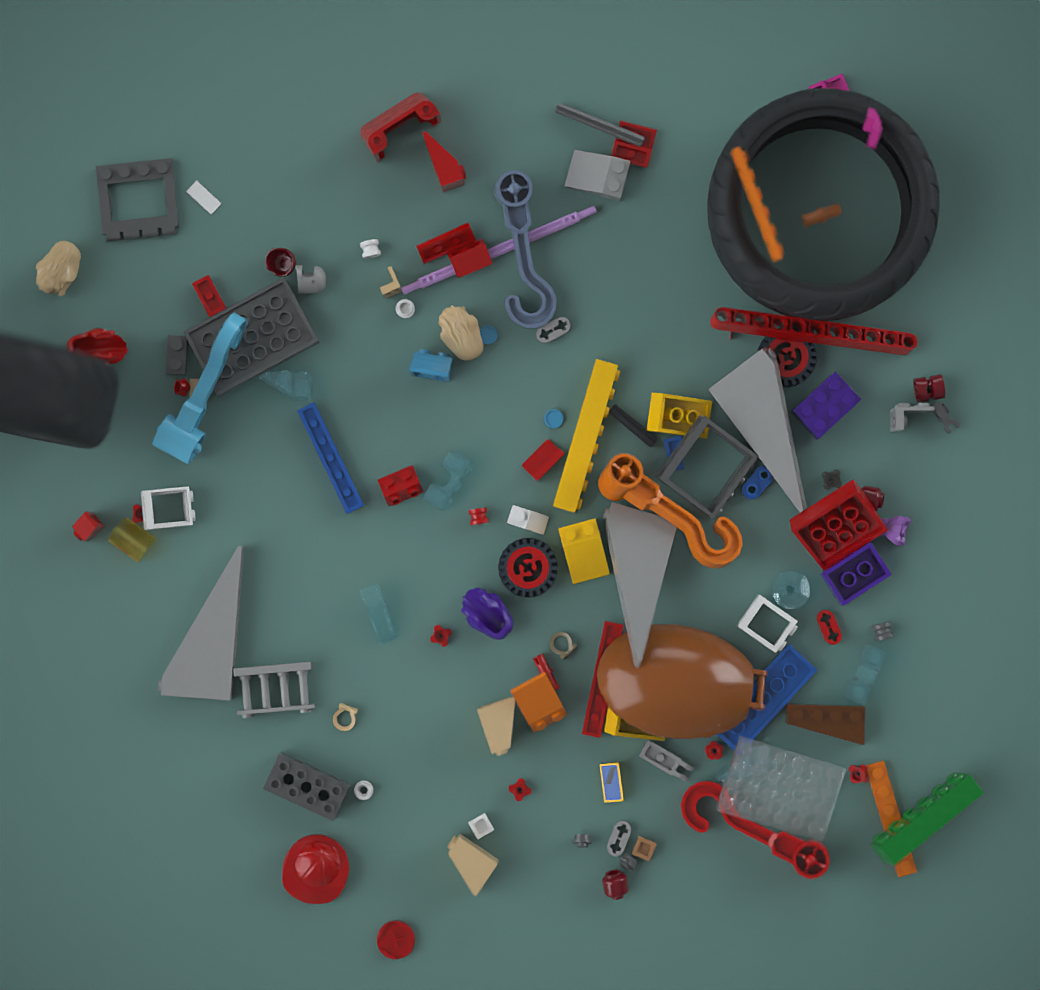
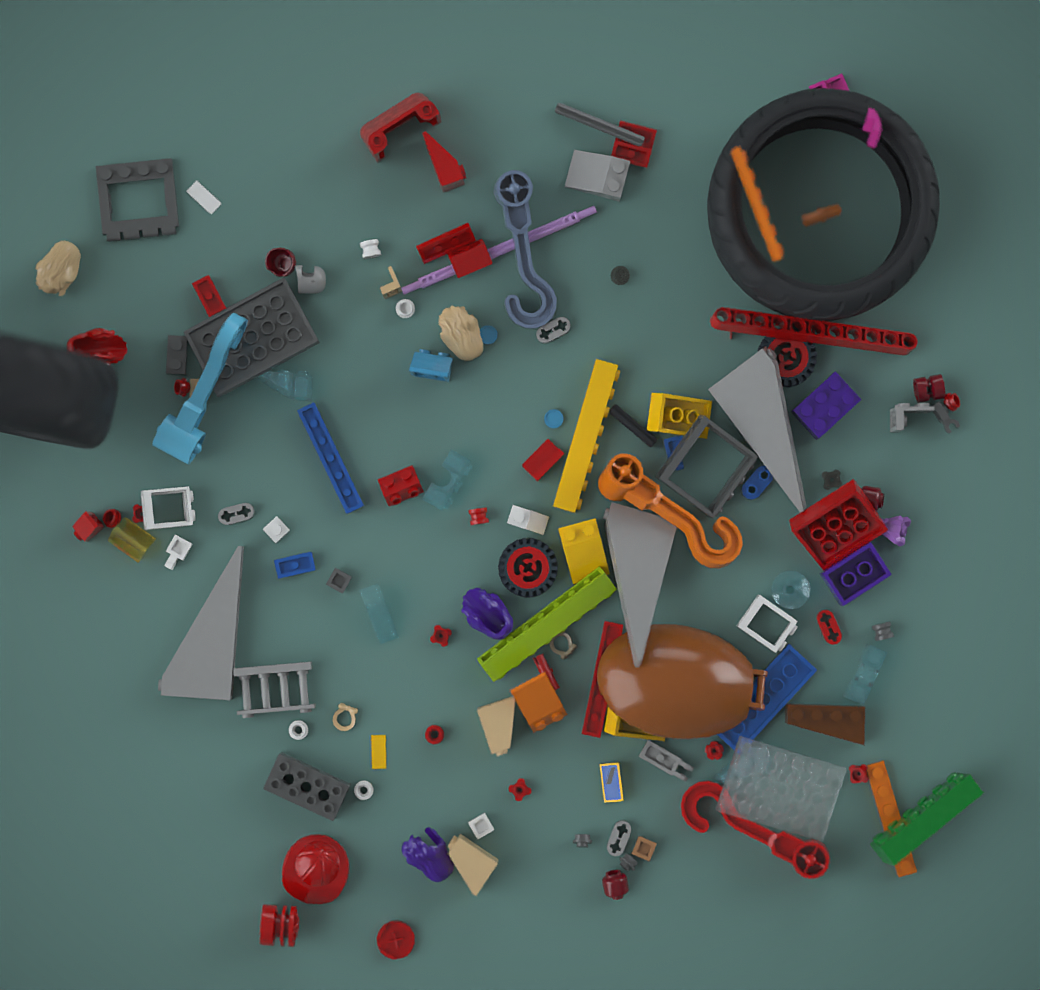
none -> red plate [103,509,121,528]
none -> white plate [164,535,193,570]
none -> light grey beam [218,503,255,525]
none -> red wheel [260,904,299,947]
none -> white plate [263,516,290,543]
none -> blue plate [274,551,316,579]
none -> white plate [289,720,308,740]
none -> dark grey plate [326,568,352,594]
none -> yellow sticker [371,735,386,769]
none -> dark purple hair [401,827,454,882]
none -> red plate [425,725,444,744]
none -> lime brick [477,566,617,682]
none -> clear smoke plate [611,266,630,285]
none -> red plate [944,393,960,412]

